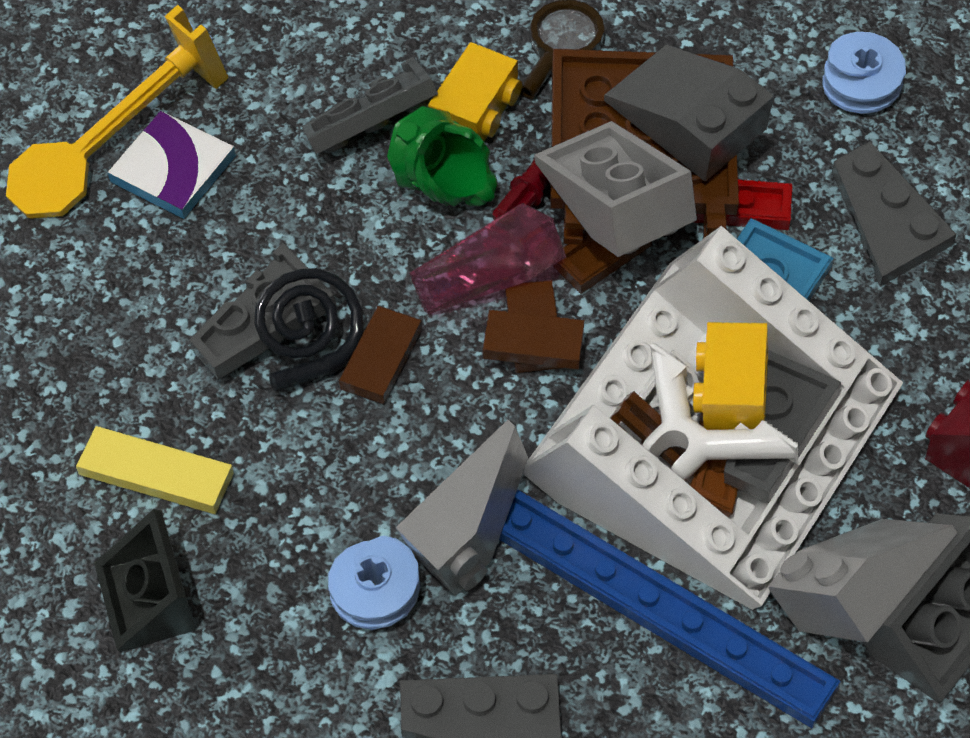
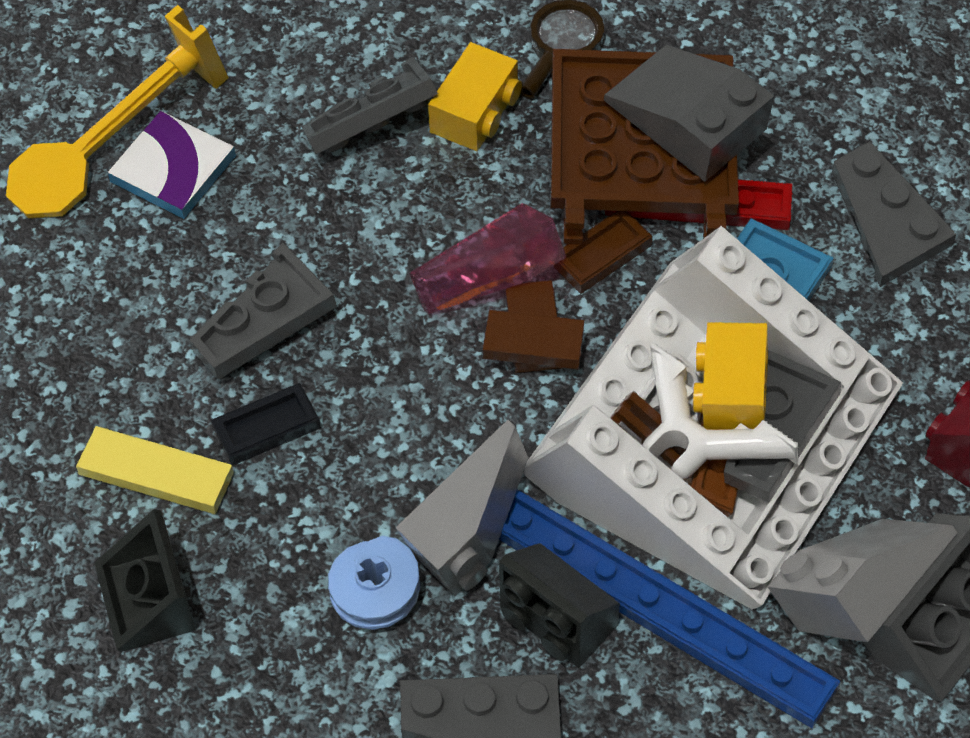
black piece [254,268,364,392] -> none
reddish brown tile [339,306,422,404] -> none
green piece [387,106,497,207] -> none
dark red axle [493,158,551,230] -> none
light grey slope [534,121,697,257] -> none
light blue piece [822,31,906,114] -> none
none -> black tile [211,383,321,466]
none -> pearl dark grey slope [499,543,620,668]

